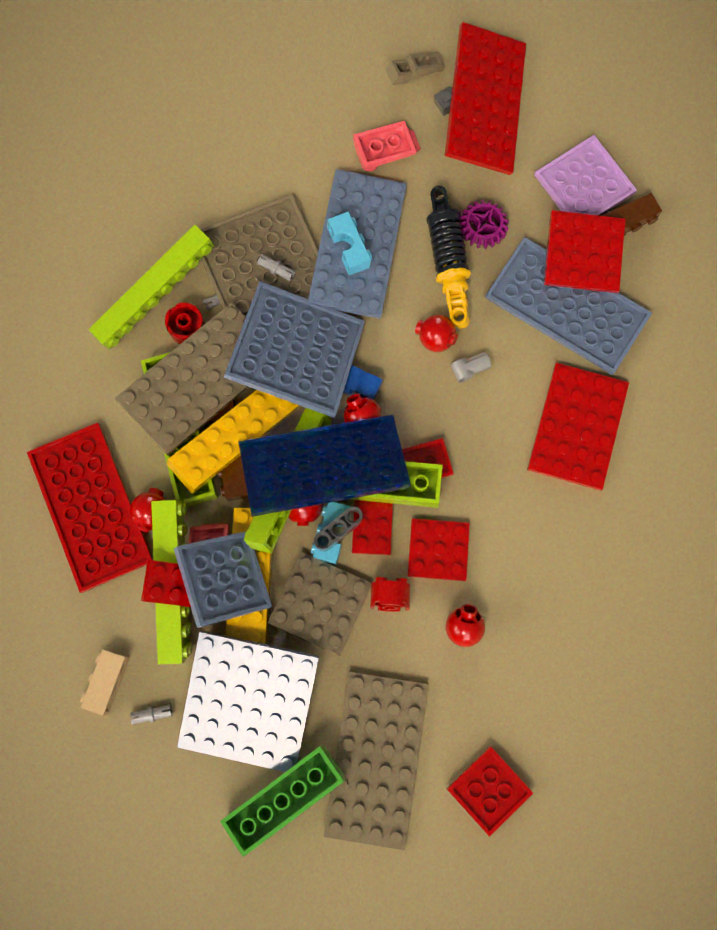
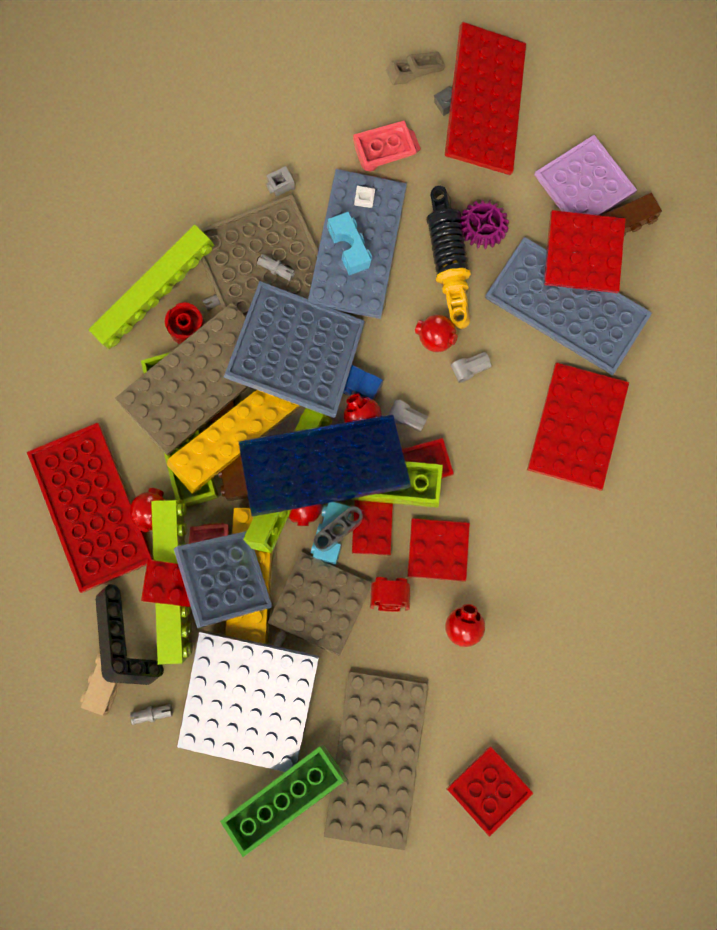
none -> black beam [95,584,164,685]
none -> light grey brick [266,166,295,197]
none -> white tile [354,186,375,208]
none -> light grey piece [387,400,428,432]

